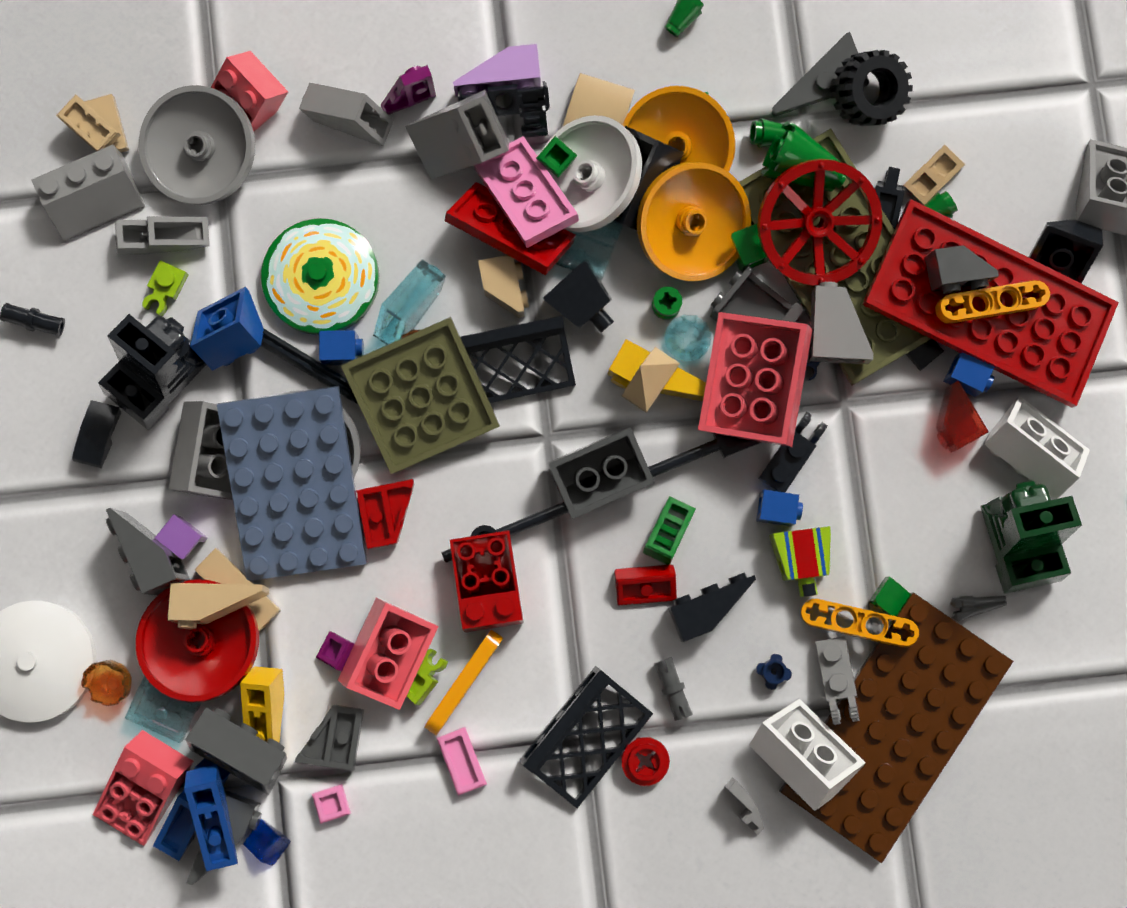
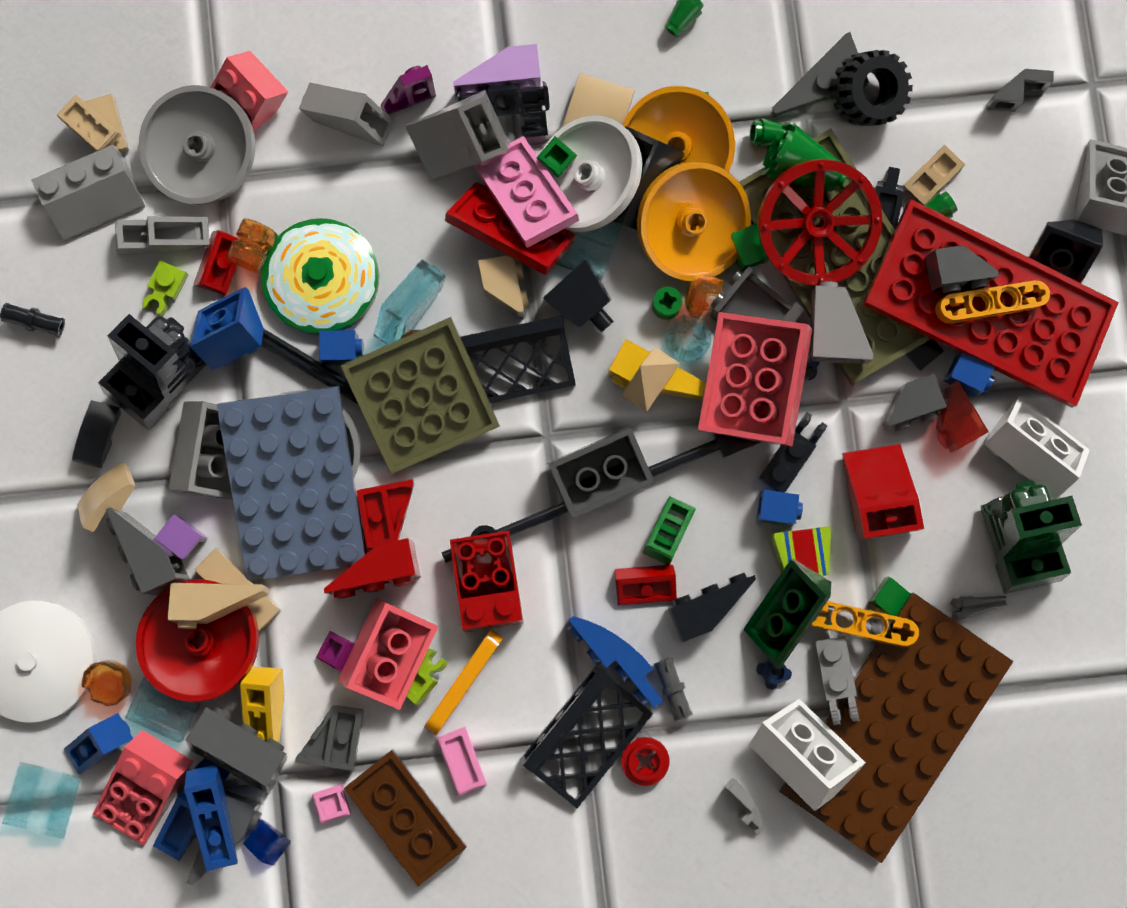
none -> clear light blue slope [2,762,81,839]
none -> blue slope [64,713,133,774]
none -> tan slope [77,462,135,532]
none -> red slope [193,230,245,296]
none -> clear orange wheel [226,218,278,273]
none -> red slope [324,538,421,599]
none -> reddish brown plate [344,749,467,886]
none -> blue slope [567,616,663,708]
none -> clear orange hair [685,275,725,319]
none -> dark green slope [743,559,832,669]
none -> red slope [842,444,924,541]
none -> dark grey slope [882,374,947,432]
none -> dark grey slope [986,69,1054,112]

